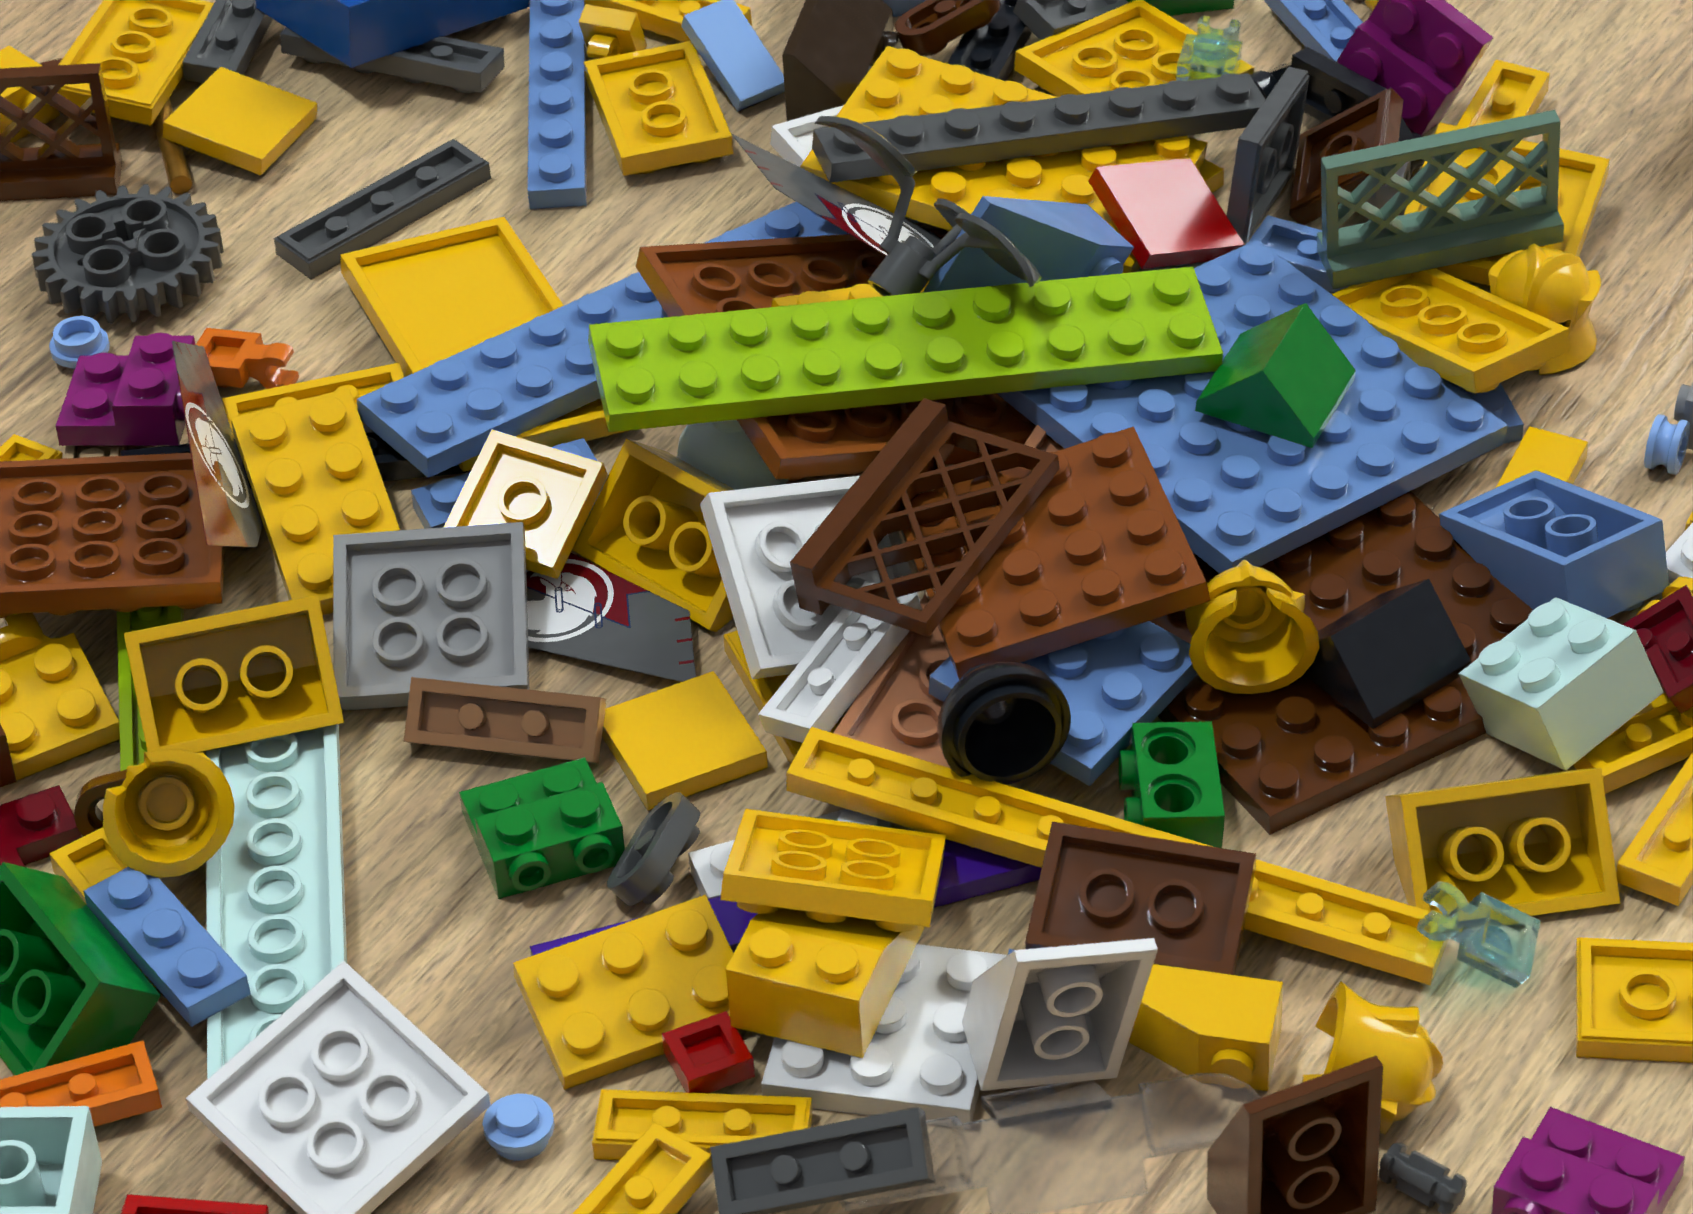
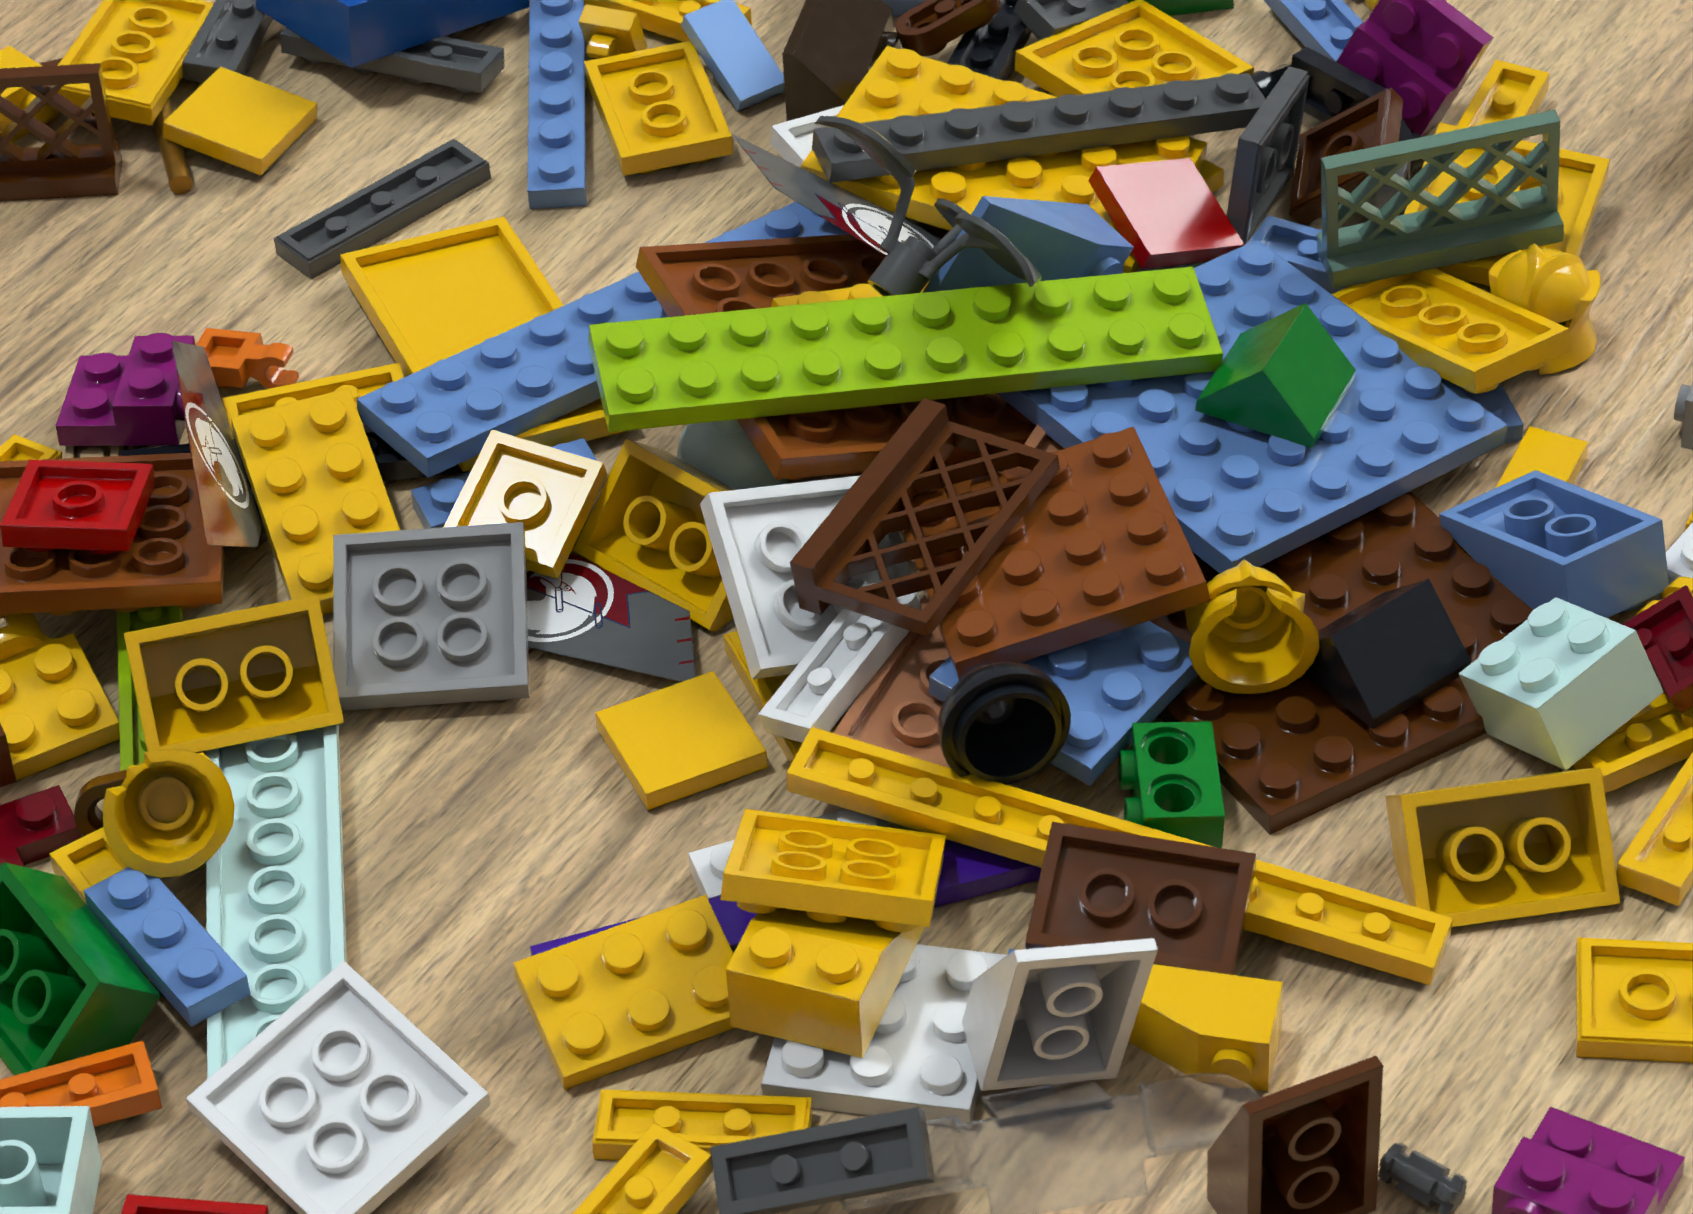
dark grey gear [32,184,224,323] -> none
light blue plate [49,316,110,369] -> none
medium nougat plate [403,677,606,764] -> none
green plate [459,757,625,899] -> none
light blue plate [483,1094,554,1161] -> none
dark grey plate [607,792,700,906] -> none
red plate [662,1011,755,1093] -> none
clear light blue plate [1176,15,1242,81] -> none
yellow helmet [1302,981,1443,1134] -> none
clear light blue plate [1417,881,1540,988] -> none
light blue bush [1644,414,1690,475] -> none
none -> red plate [0,459,155,554]

